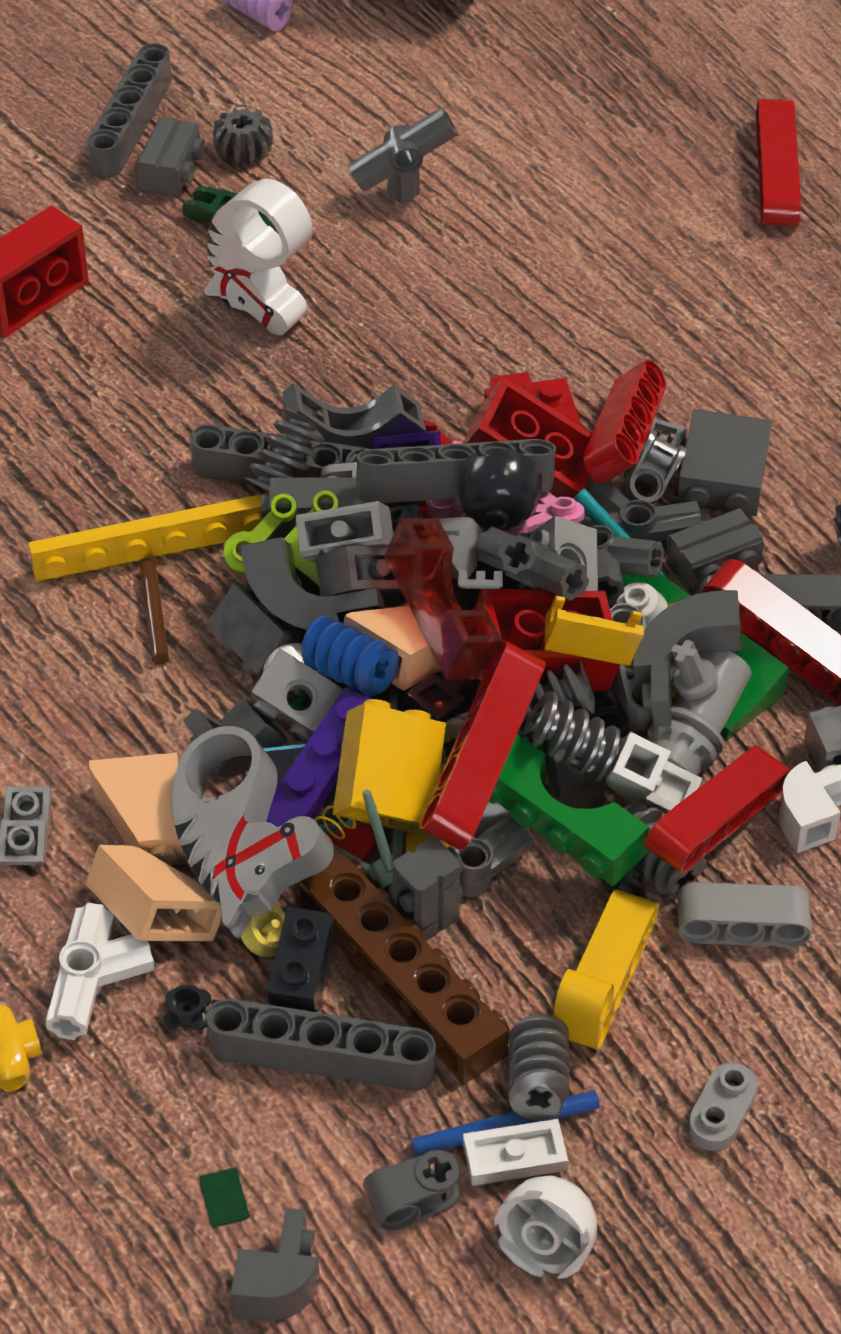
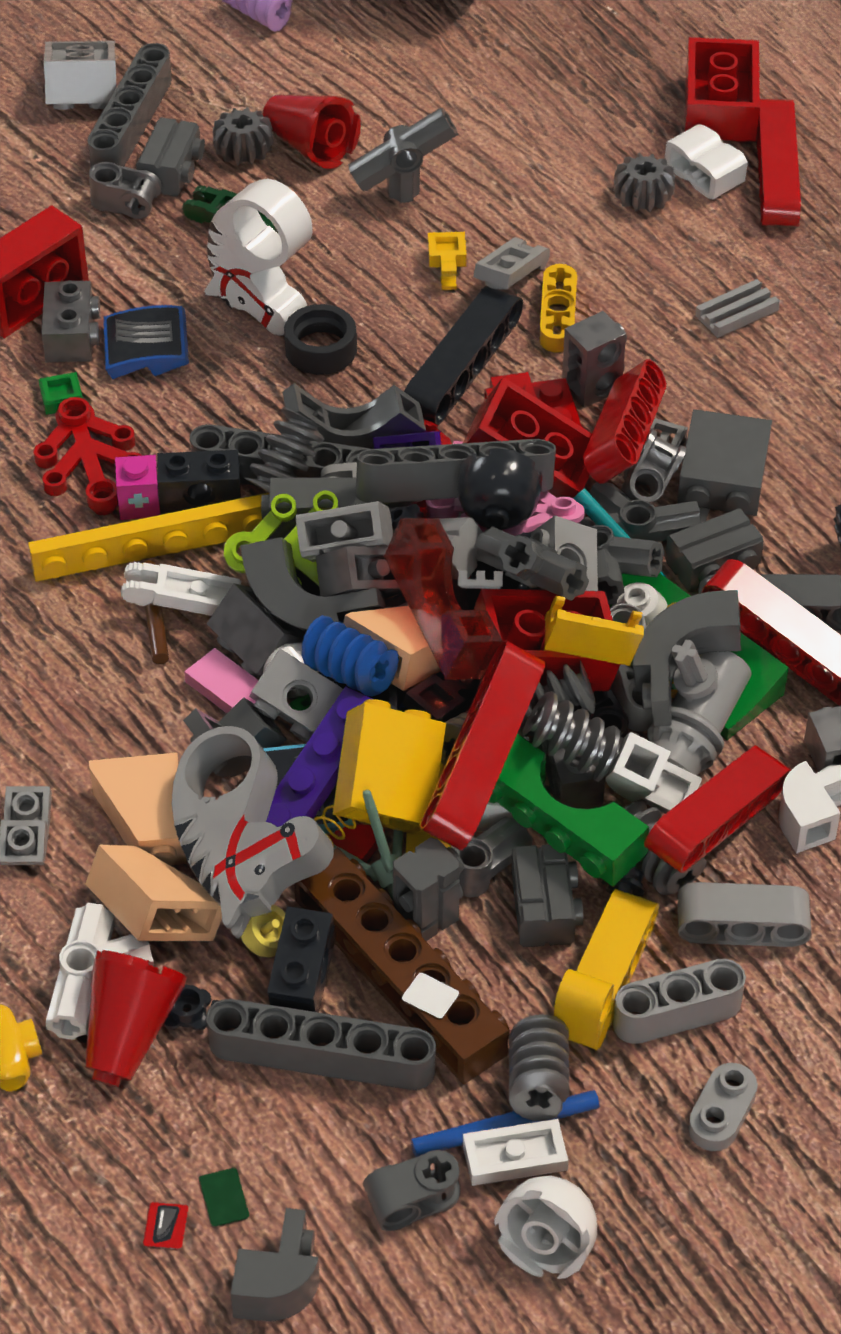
none -> red plant [33,397,142,515]
none -> green tile [38,372,83,415]
none -> flat silver brick [42,281,100,363]
none -> light grey slope [44,41,116,110]
none -> red cone [85,950,187,1088]
none -> flat silver piece [89,162,162,219]
none -> slope [103,305,189,379]
none -> dark pink brick [115,455,161,520]
none -> white hinge [121,561,241,616]
none -> sticker [143,1202,189,1249]
none -> black brick [157,450,241,515]
none -> bright pink tile [184,648,259,713]
none -> red cone [263,95,361,169]
none -> black tyre [284,304,357,375]
none -> white sticker [402,973,459,1019]
none -> black beam [404,286,523,425]
none -> yellow plate [428,232,467,290]
none -> light grey plate [473,237,550,290]
none -> dark grey brick [511,845,583,947]
none -> yellow beam [539,264,577,353]
none -> flat silver brick [562,311,627,408]
none -> light grey beam [613,959,746,1044]
none -> flat silver gear [614,153,675,212]
none -> white brick [665,124,748,199]
none -> red brick [685,37,760,142]
none -> light grey tile [695,279,780,338]

